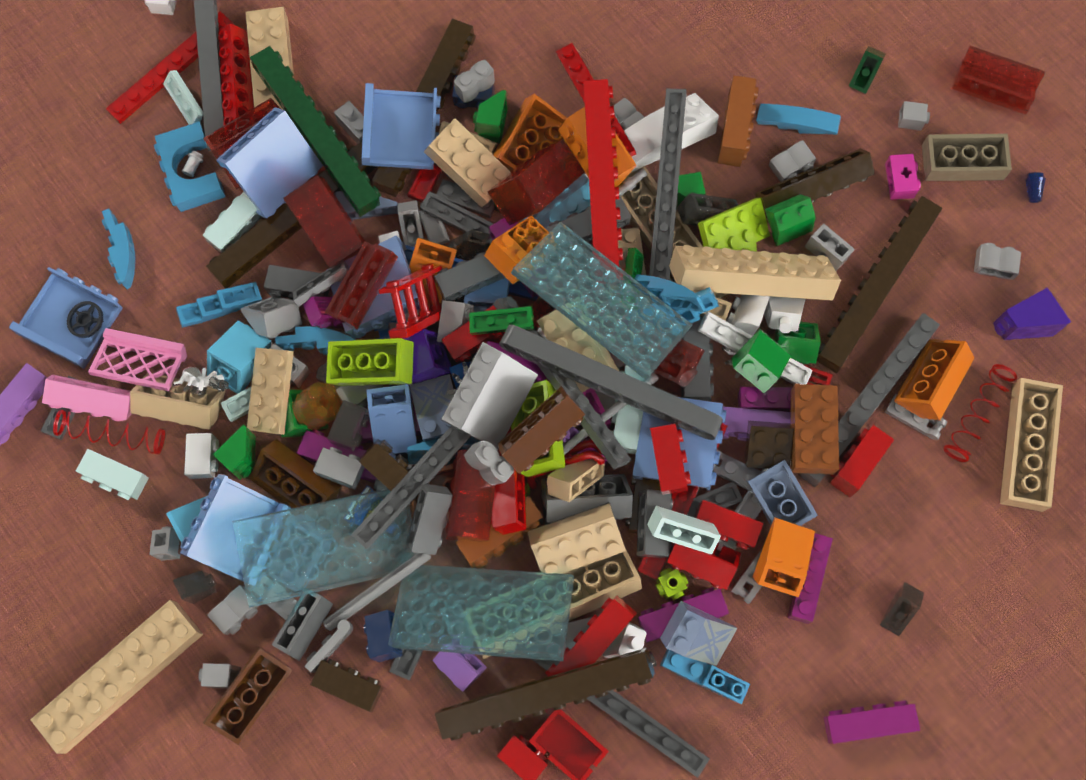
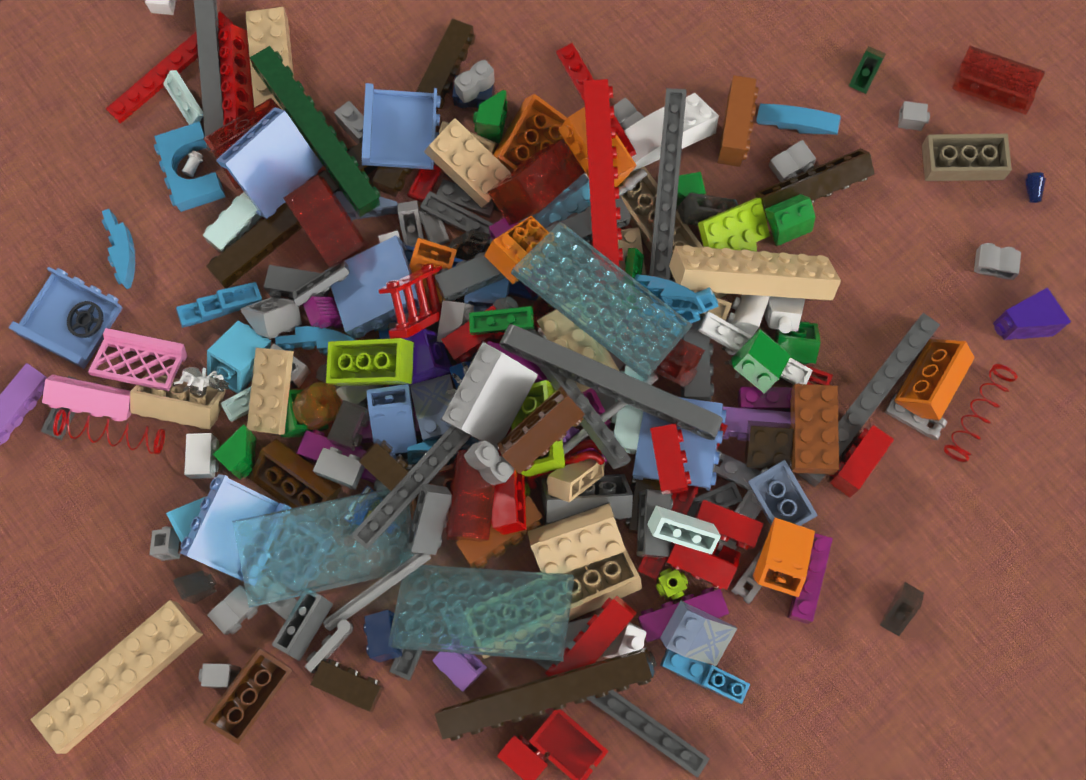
light aqua brick [76,449,149,500] -> none
clear red brick [324,241,398,330] -> none
light grey brick [805,223,855,271] -> none
dark brown brick [817,196,943,373] -> none
magenta brick [823,700,921,744] -> none
dark pink brick [885,154,921,200] -> none
tan brick [1000,378,1063,512] -> none

